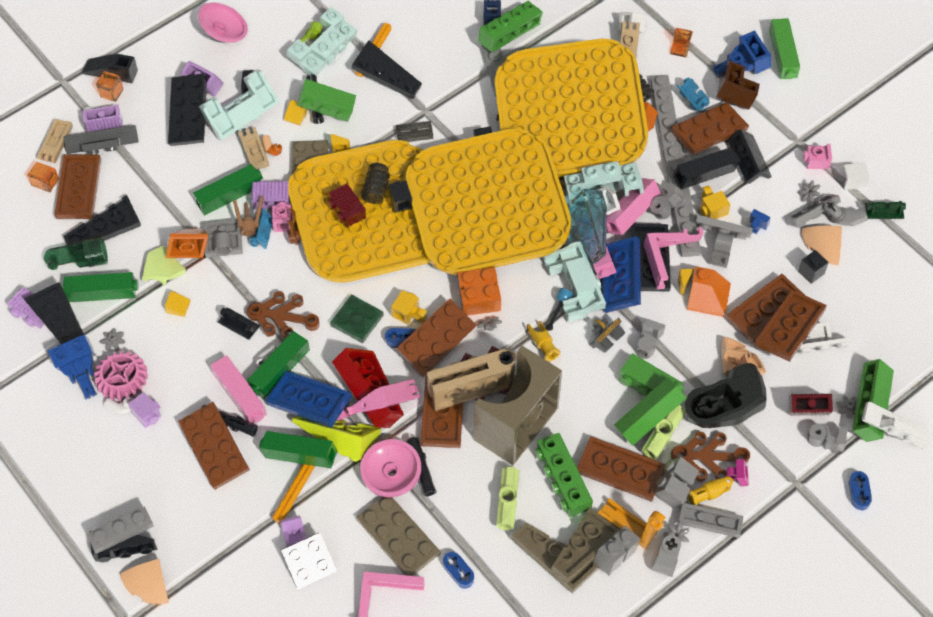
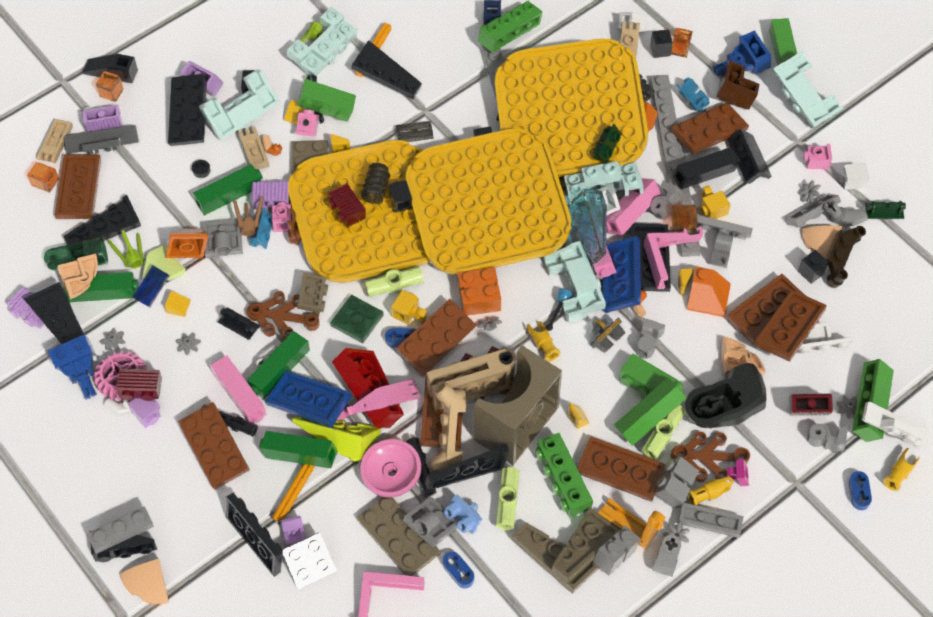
bright pink dish [198,2,248,43] -> none
blue tile [750,209,771,235] -> none
none -> light nougat brick [57,254,98,299]
none -> lime plant [107,230,145,269]
none -> dark red brick [116,369,162,401]
none -> clear blue tile [133,265,170,308]
none -> light grey plant [176,333,201,355]
none -> black tile [192,160,211,178]
none -> black plate [226,492,283,577]
none -> bright pink brick [295,109,319,136]
none -> dark tan bracket [297,272,328,317]
none -> yellowish green piece [364,266,424,297]
none -> light grey plate [403,496,459,547]
none -> black wing [425,444,510,491]
none -> tan plate [429,383,466,471]
none -> light blue hips [444,494,483,534]
none -> yellow slope [568,403,590,429]
none -> dark green hinge [592,124,622,163]
none -> light nougat arm [632,290,647,318]
none -> black brick [650,29,673,58]
none -> clear orange panel [671,205,698,231]
none -> light aqua bracket [773,50,844,129]
none -> dark brown plate [826,226,866,288]
none -> yellow piece [883,448,920,491]

